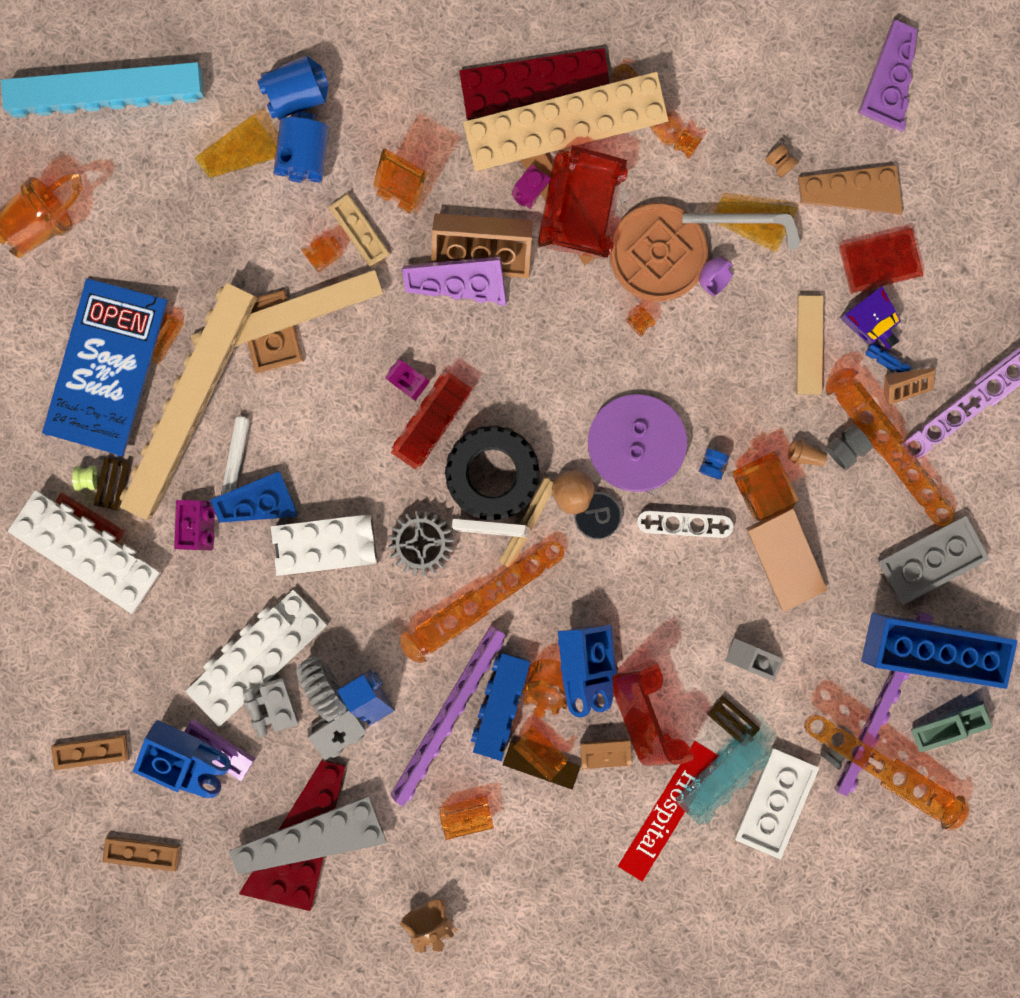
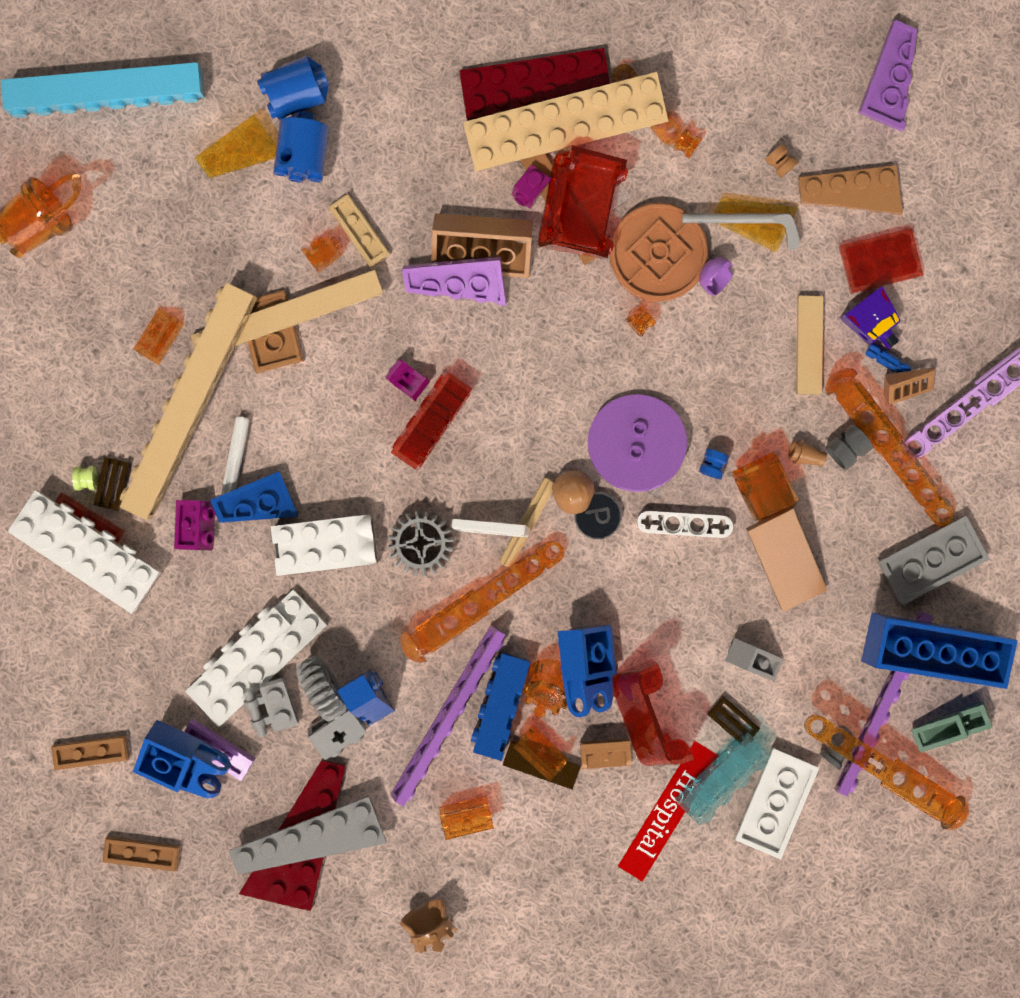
blue piece [42,278,168,456] -> none
clear orange slope [373,148,432,214] -> none
black tyre [445,425,540,520] -> none

